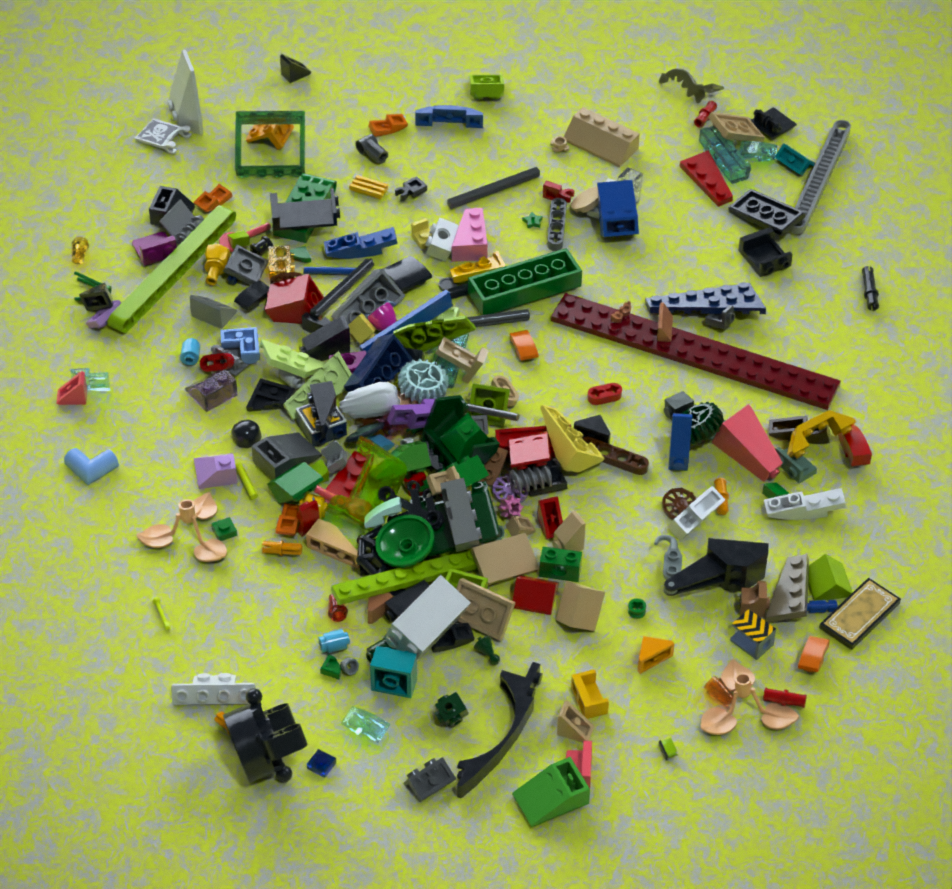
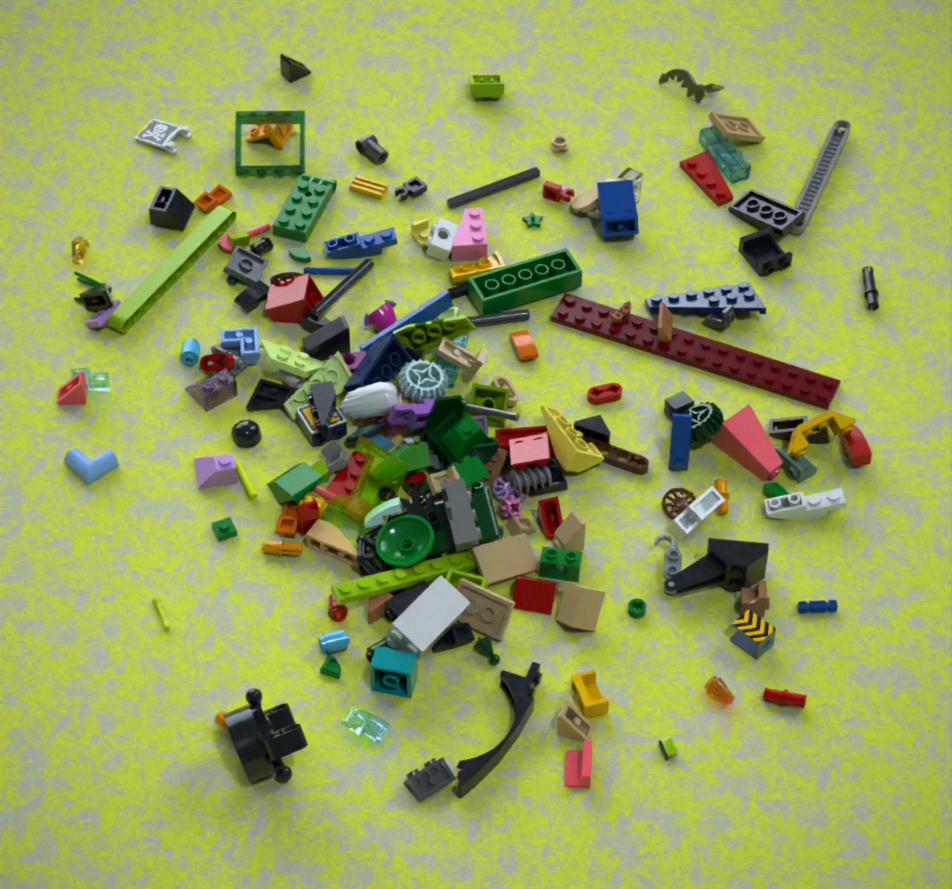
magenta bracket [132,231,177,266] -> none
light nougat plant [137,492,227,562] -> none
light grey hinge [159,199,204,245] -> none
white wedge [168,50,203,134] -> none
white bracket [171,673,256,705] -> none
light grey slope [190,295,237,329] -> none
yellow piece [204,244,230,285] -> none
dark grey slope [251,432,322,480] -> none
clear yellow brick [268,245,295,280] -> none
panel [270,188,340,231] -> none
clear blue plate [307,749,336,778] -> none
light grey wedge [331,268,405,325] -> none
light grey hinge [340,657,359,675] -> none
light yellow brick [348,313,376,344] -> none
orange slope [368,114,408,136] -> none
black slope [384,256,432,292] -> none
blue slope [415,105,483,128] -> none
dark green brick [434,692,469,727] -> none
dark grey piece [439,277,457,291] -> none
bright green slope [512,757,590,827] -> none
dark grey beam [547,198,567,251] -> none
tan slope [564,107,640,167] -> none
light orange slope [638,636,674,674] -> none
red pin [694,101,717,128] -> none
light nougat plant [700,659,799,735] -> none
clear light blue slope [738,141,778,161] -> none
black hinge [751,107,797,139] -> none
dark tan wing [765,554,809,623] -> none
teal panel [774,143,815,176] -> none
orange slope [798,636,830,672] -> none
lime slope [808,554,853,601] -> none
pearl gold tile [819,578,901,650] -> none

